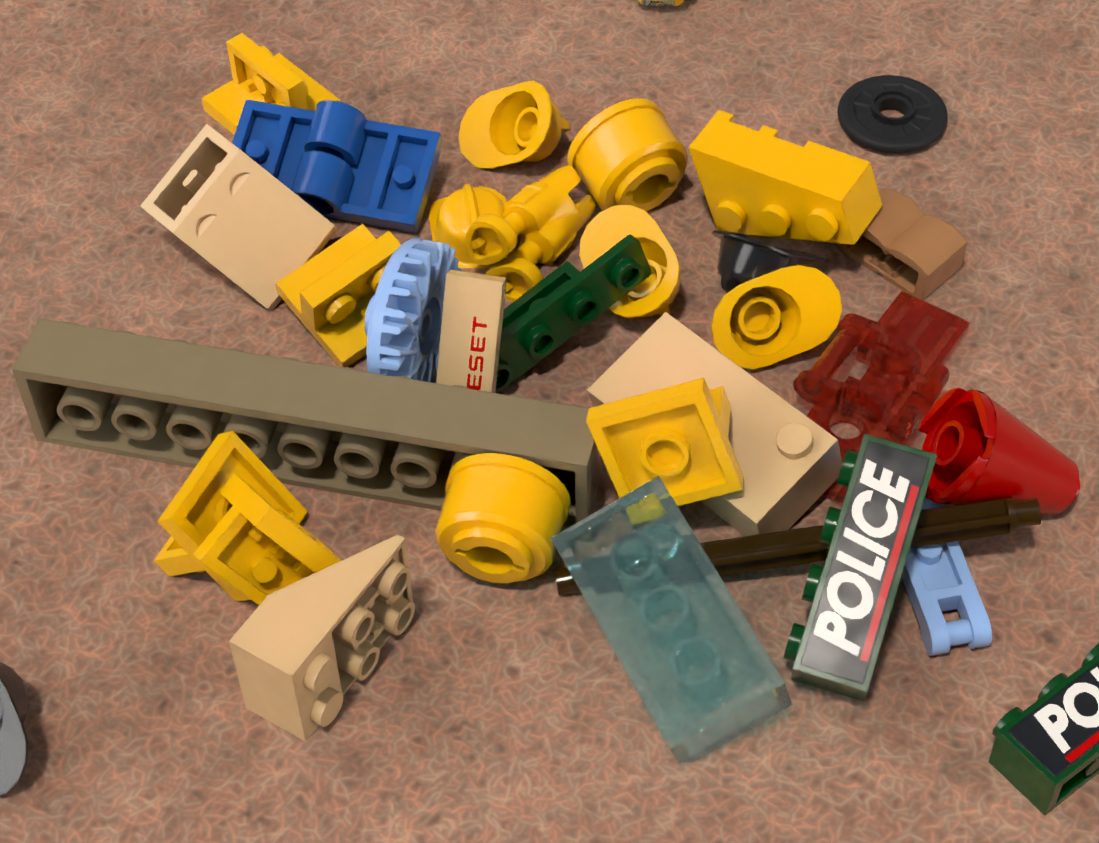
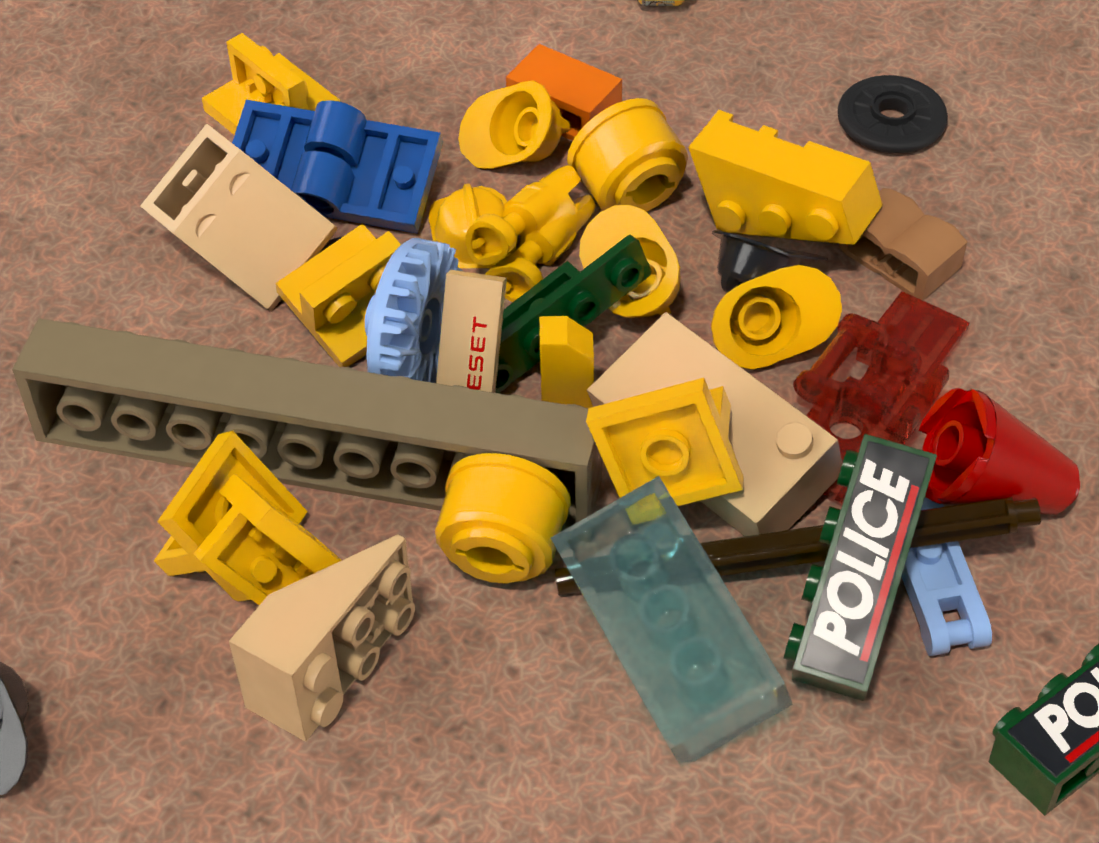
none -> orange brick [506,44,622,141]
none -> yellow piece [539,316,594,408]

